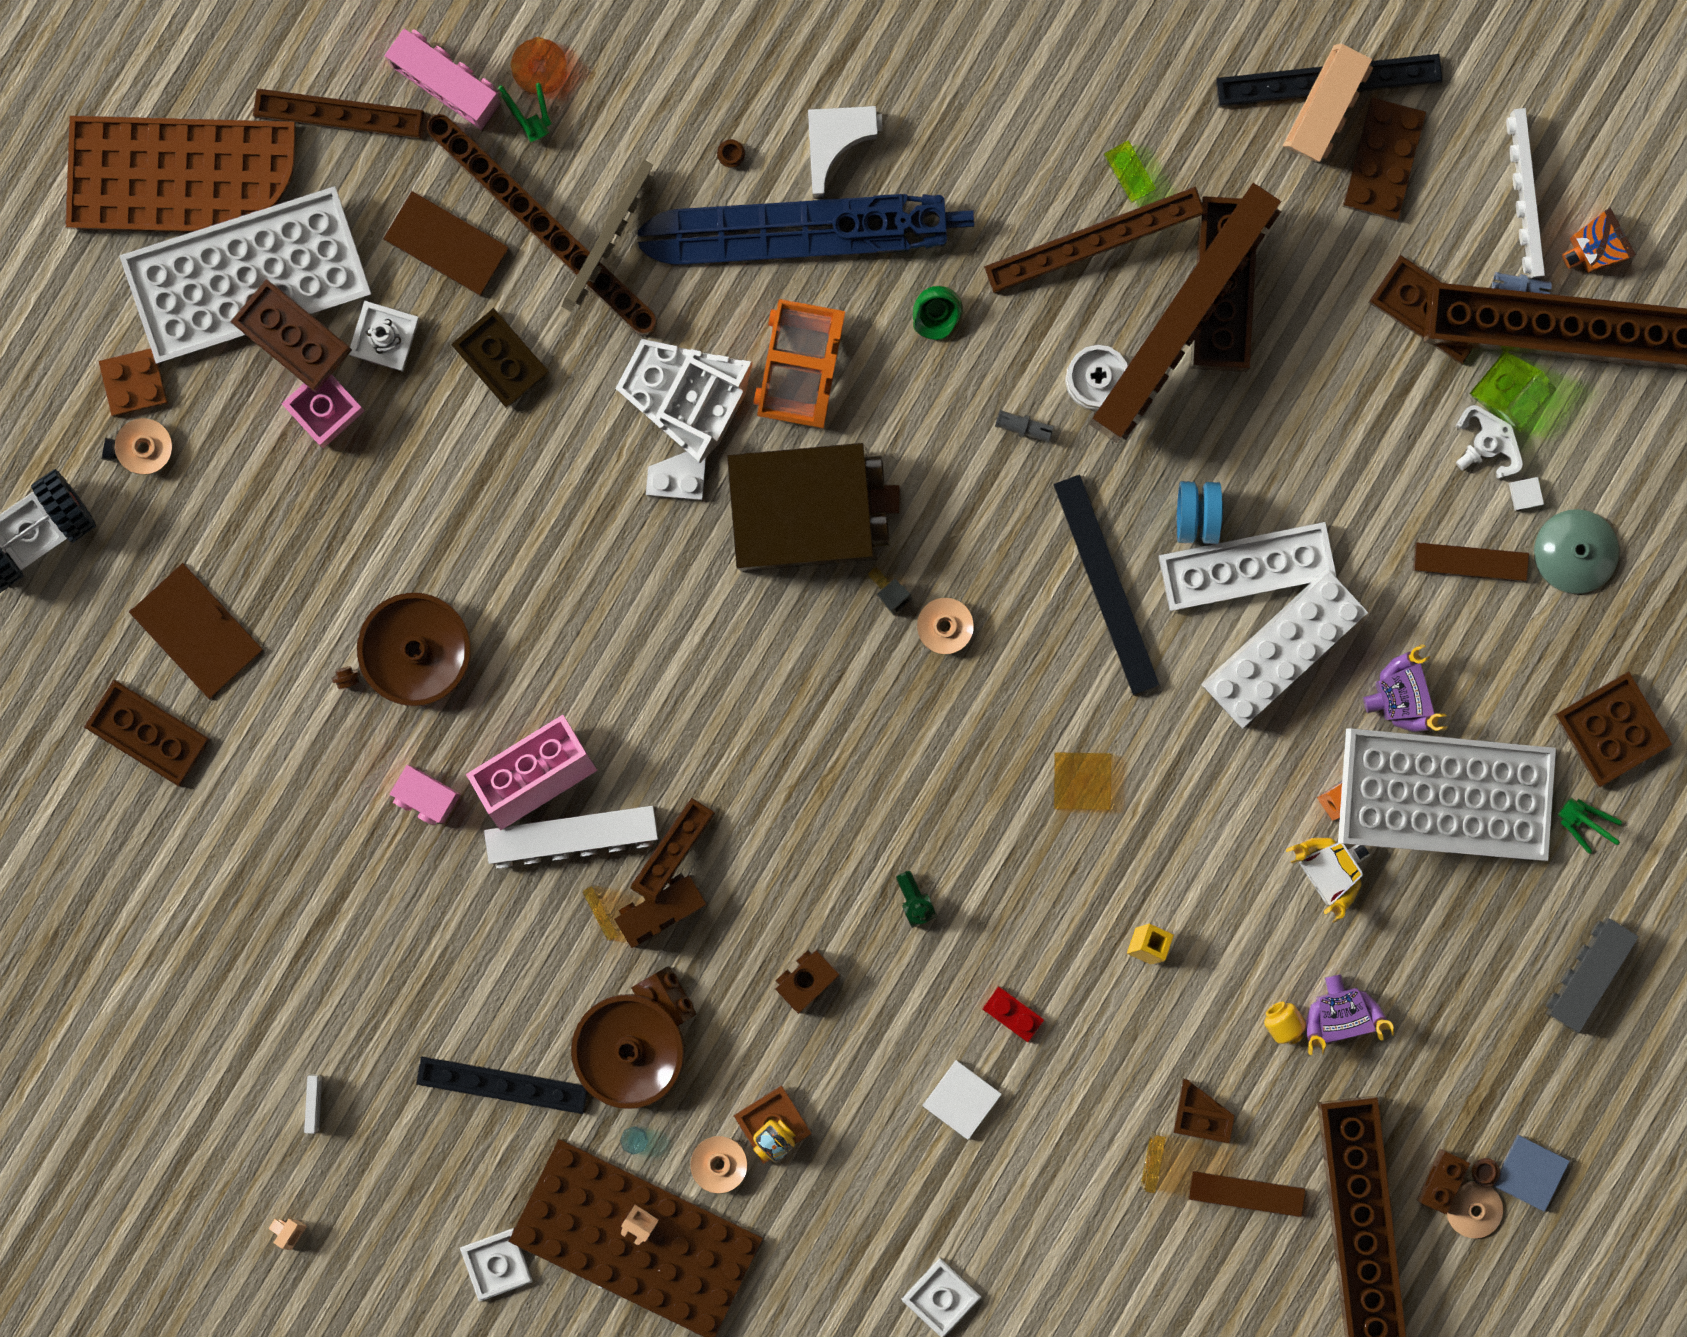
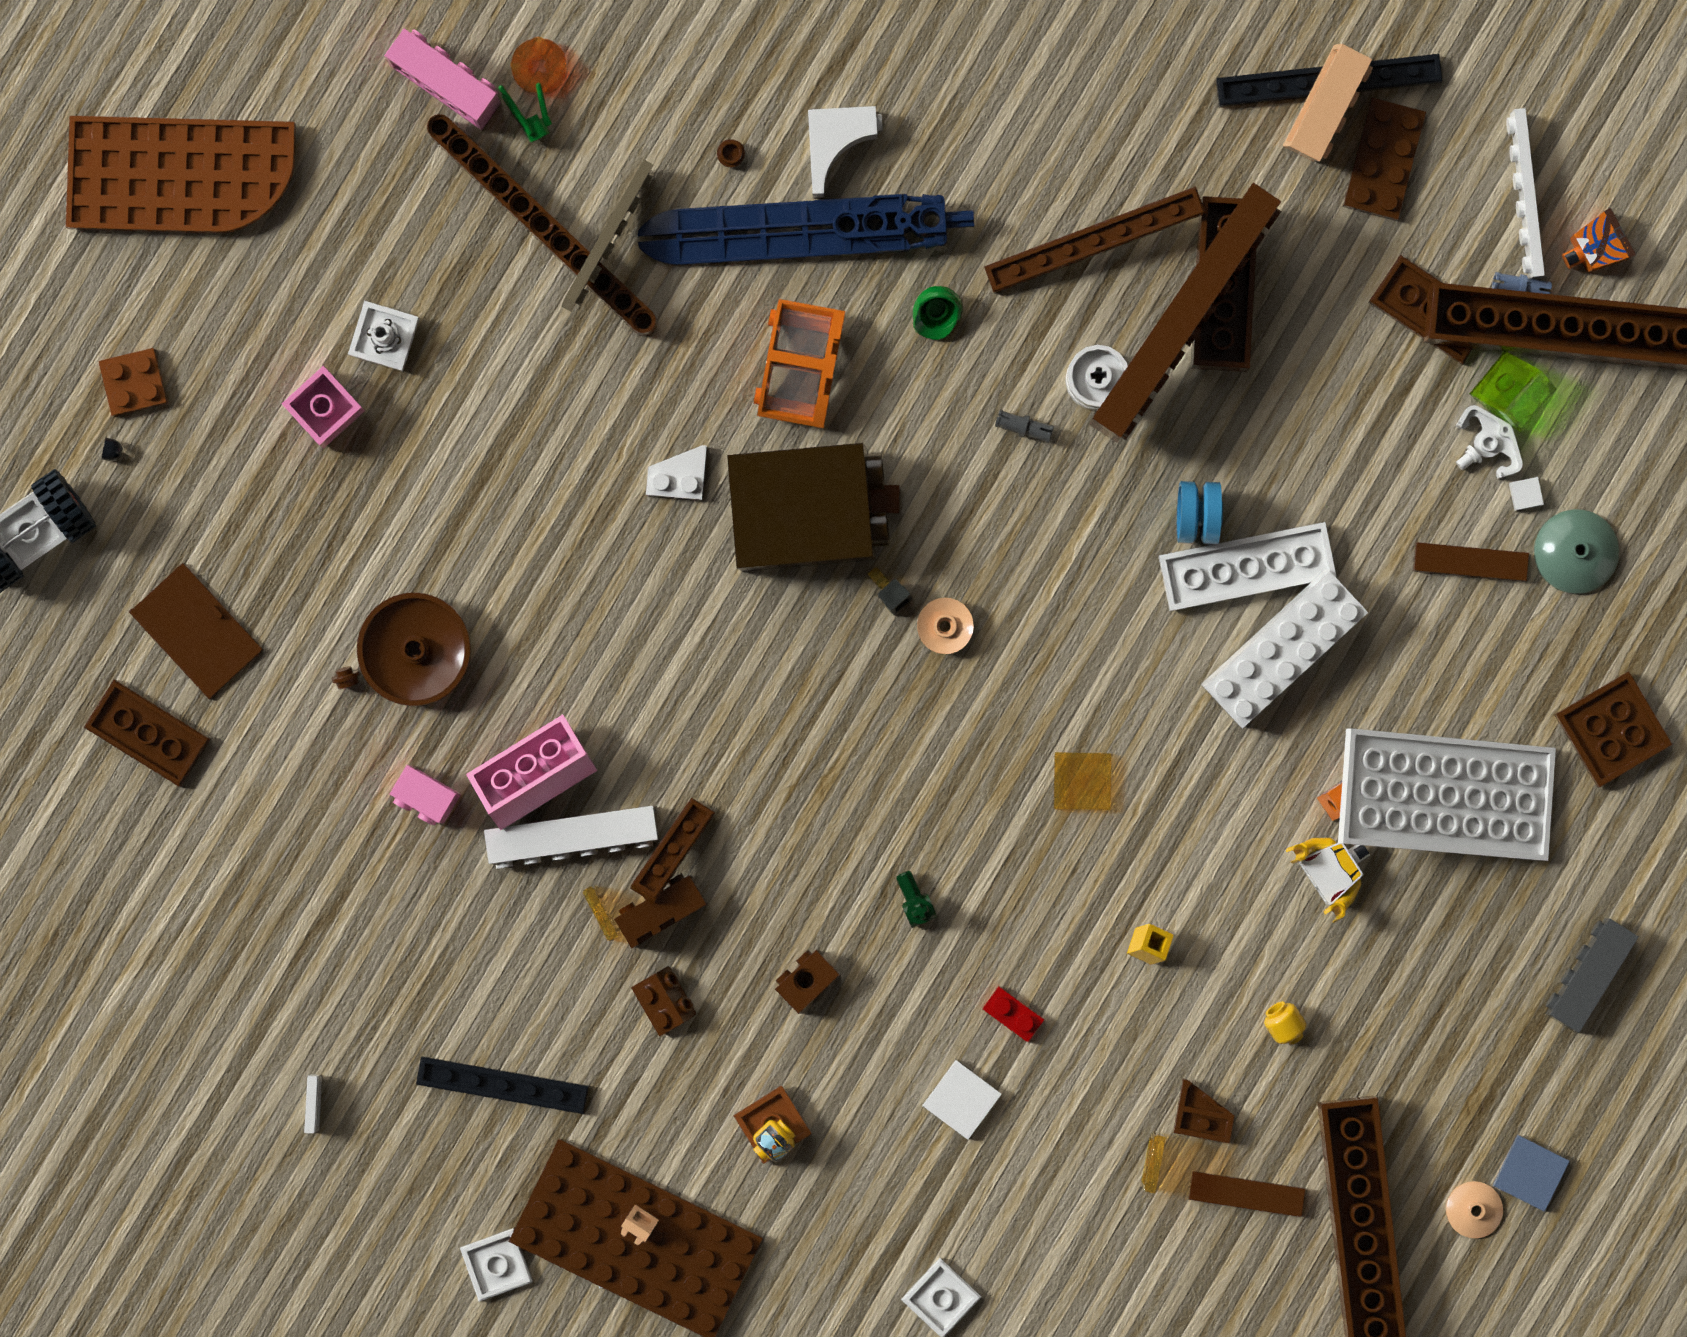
light nougat dish [115,418,172,475] -> none
white plate [119,186,372,363] -> none
reddish brown tile [230,279,352,393] -> none
reddish brown tile [253,88,424,139] -> none
light nougat tile [269,1219,307,1250] -> none
reddish brown tile [383,191,509,297] -> none
dark brown plate [451,308,549,409] -> none
reddish brown dish [571,994,685,1109] -> none
white wedge [615,339,753,463] -> none
clear light blue tile [620,1126,649,1155] -> none
light nougat dish [690,1136,747,1193] -> none
black tile [1053,474,1159,695] -> none
clear neon green plate [1103,140,1156,204] -> none
medium lavender torso [1306,974,1395,1055] -> none
medium lavender torso [1363,644,1448,732] -> none
reddish brown brick [1416,1149,1470,1215] -> none
reddish brown plate [1472,1158,1501,1187] -> none
green plant [1558,797,1622,854] -> none

